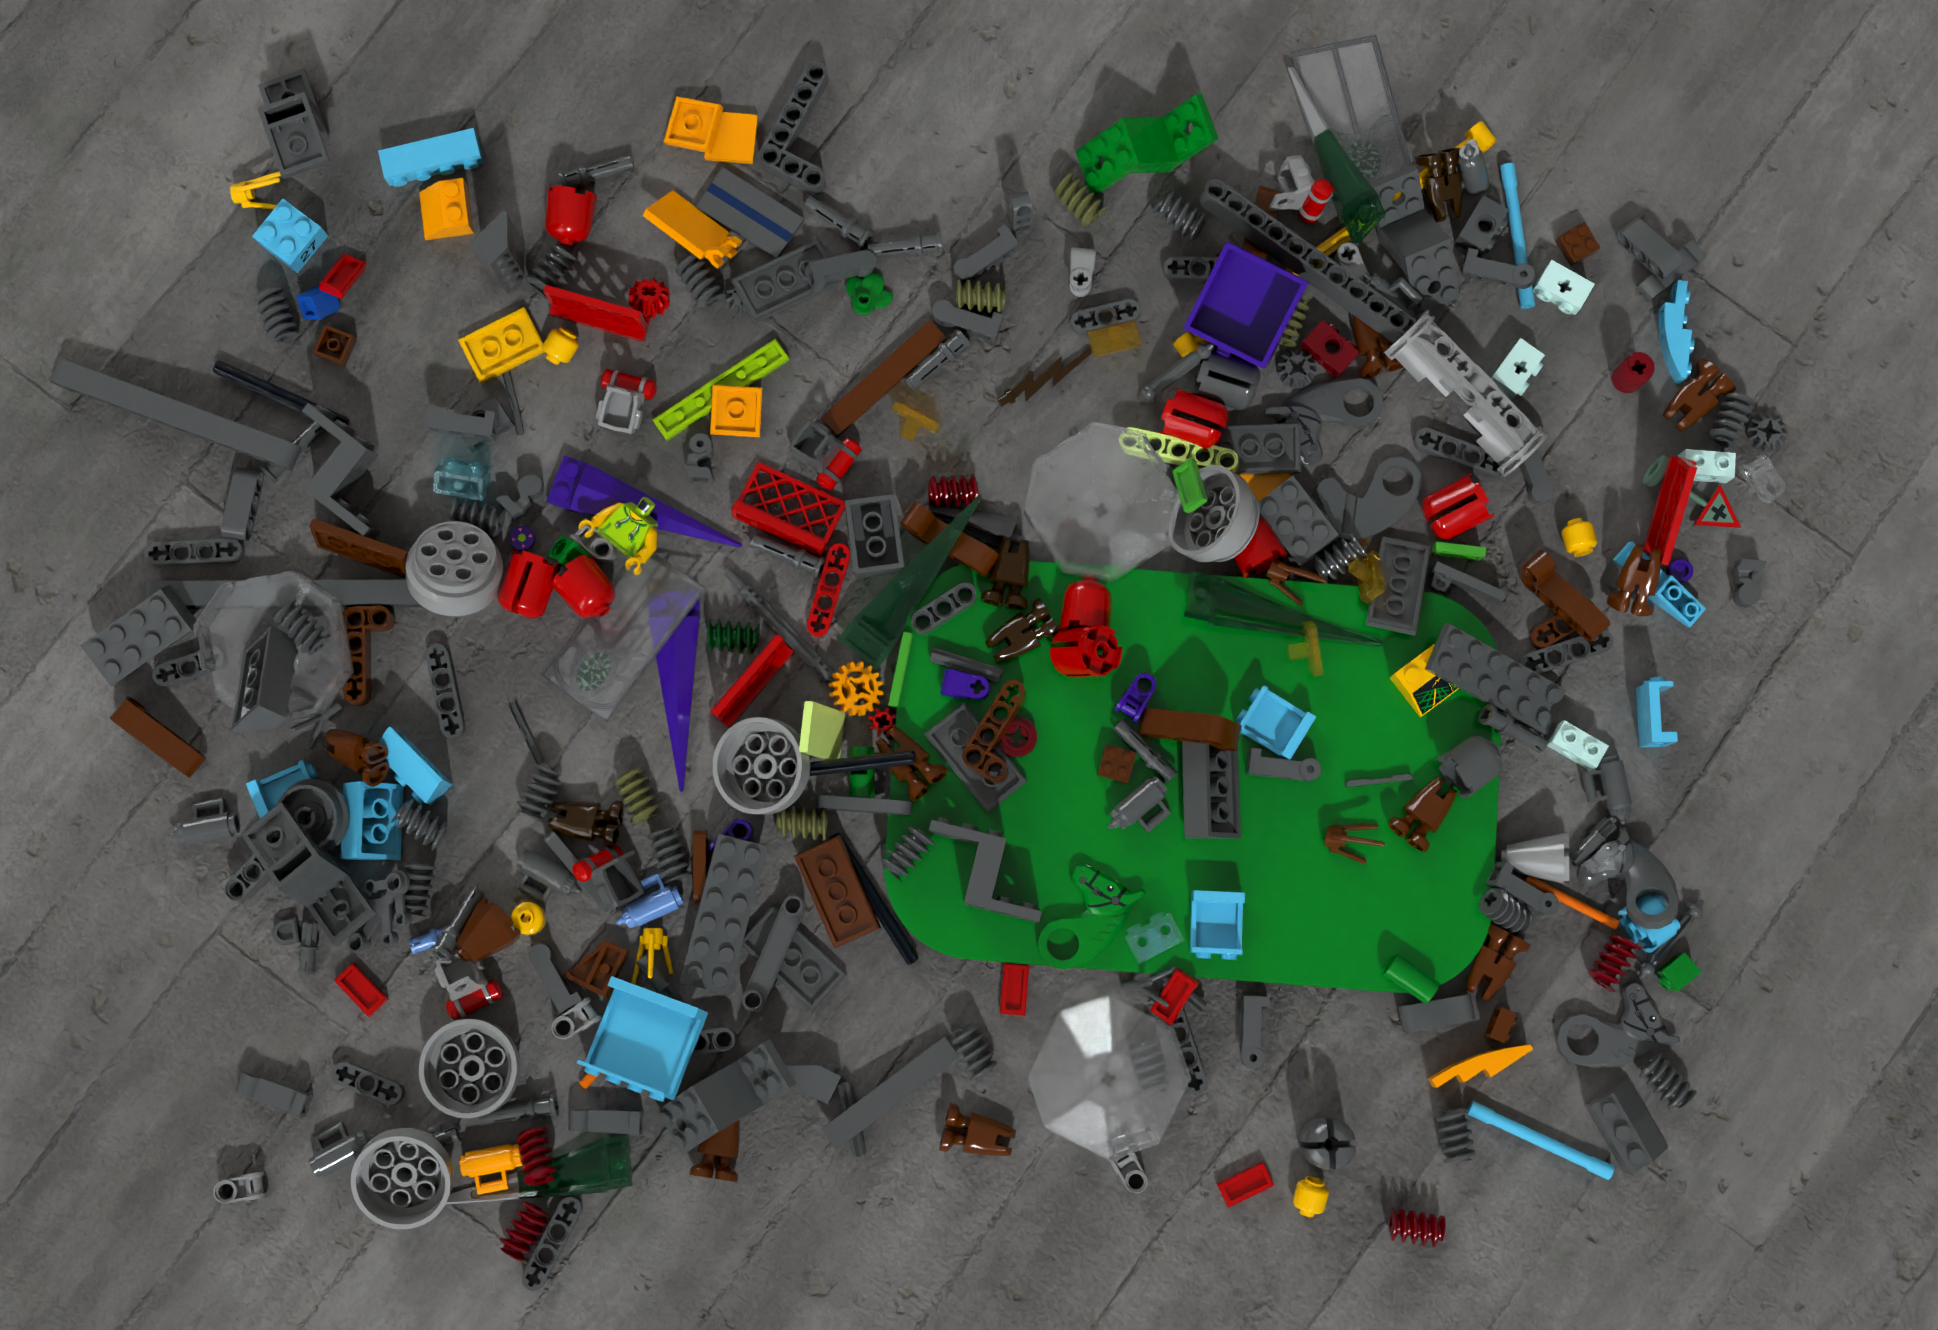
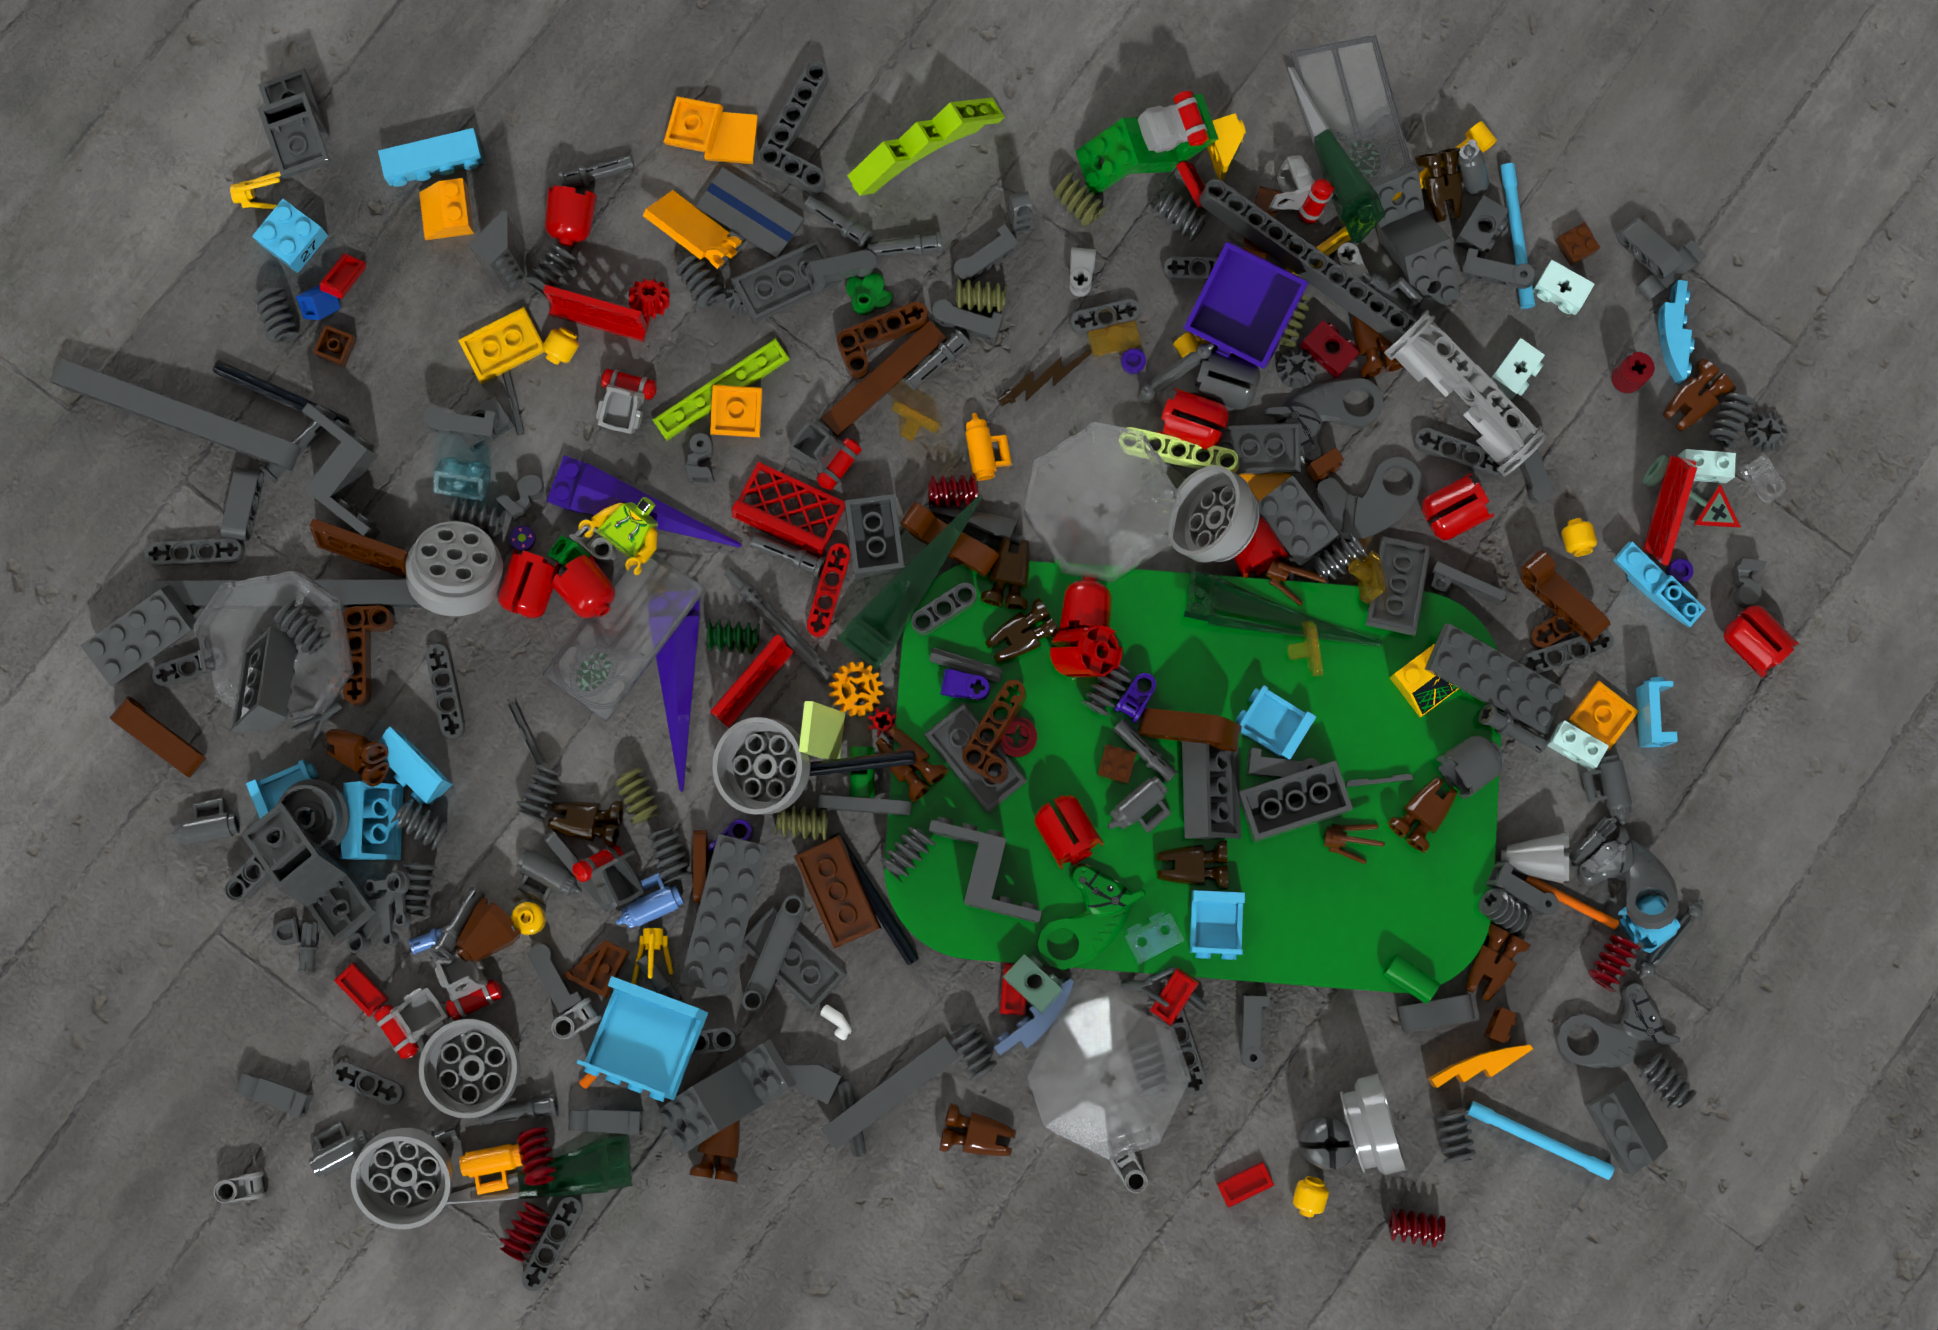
bright green tile [888,632,913,709] -> none
bright green tile [1172,458,1208,514] -> none
bright green tile [1431,542,1486,561] -> none
reddish brown piece [1606,543,1661,616] -> none
green brick [1655,952,1701,992] -> none
none -> light grey piece [373,988,447,1059]
none -> white arm [820,1005,852,1040]
none -> reddish brown beam [837,302,928,379]
none -> lime arch [847,97,1005,196]
none -> light orange piece [965,413,1012,481]
none -> sand blue slope [994,977,1074,1055]
none -> sand green brick [1003,954,1063,1015]
none -> red cylinder [1034,795,1104,869]
none -> dark grey piece [1080,664,1132,716]
none -> dark purple tile [1121,348,1146,374]
none -> light grey piece [1138,90,1209,153]
none -> dark brown piece [1156,840,1228,889]
none -> red tile [1176,161,1205,209]
none -> yellow slope [1206,113,1246,182]
none -> dark grey slope [1239,761,1353,843]
none -> reddish brown piece [1306,447,1344,483]
none -> light grey wheel [1340,1073,1406,1175]
none -> light orange tile [1567,681,1639,751]
none -> red cylinder [1723,605,1799,678]

